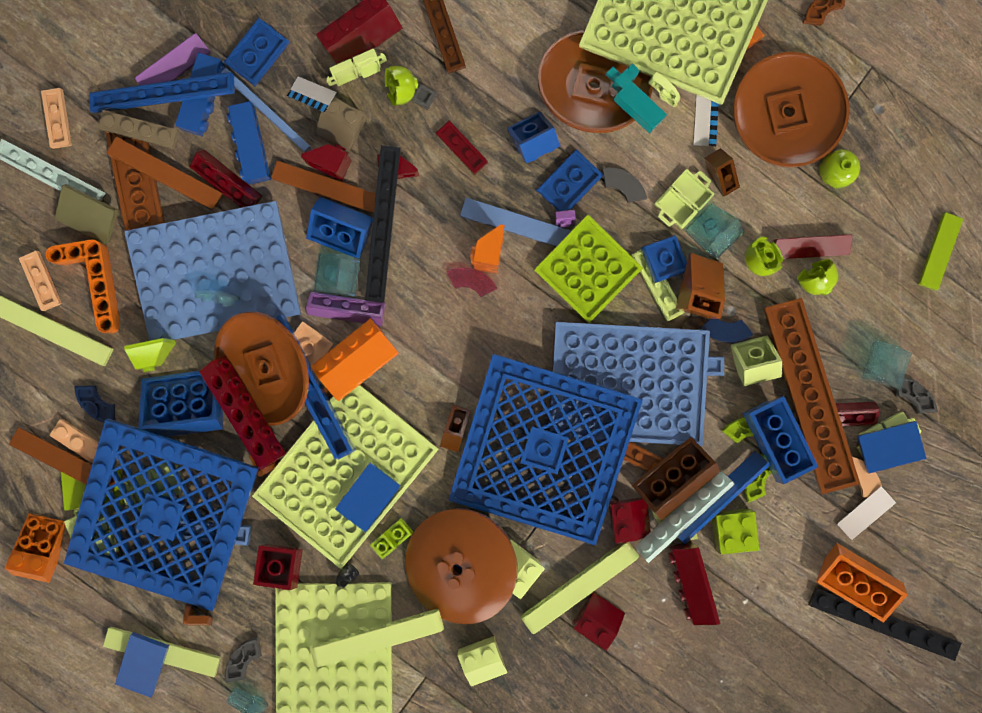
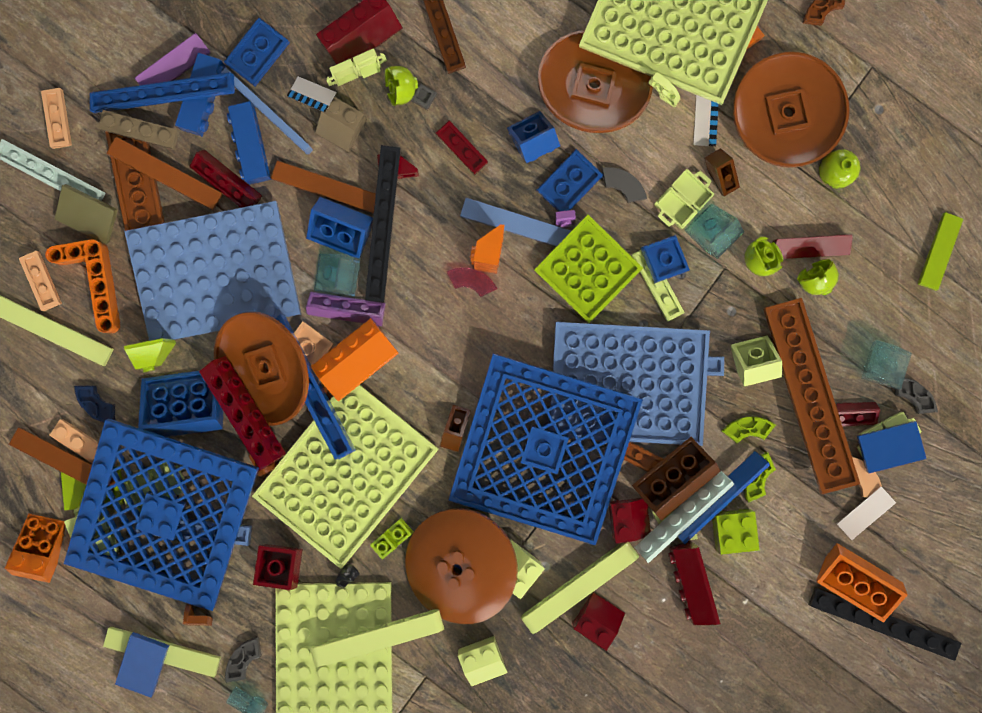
clear light blue slope [194,290,240,307] -> none
dark red slope [301,144,352,181] -> none
blue tile [335,462,401,533] -> none
teal piece [606,63,667,134] -> none
dark orange slope [676,253,725,319] -> none
dark blue tile [699,319,753,342] -> none
blue slope [742,396,818,484] -> none

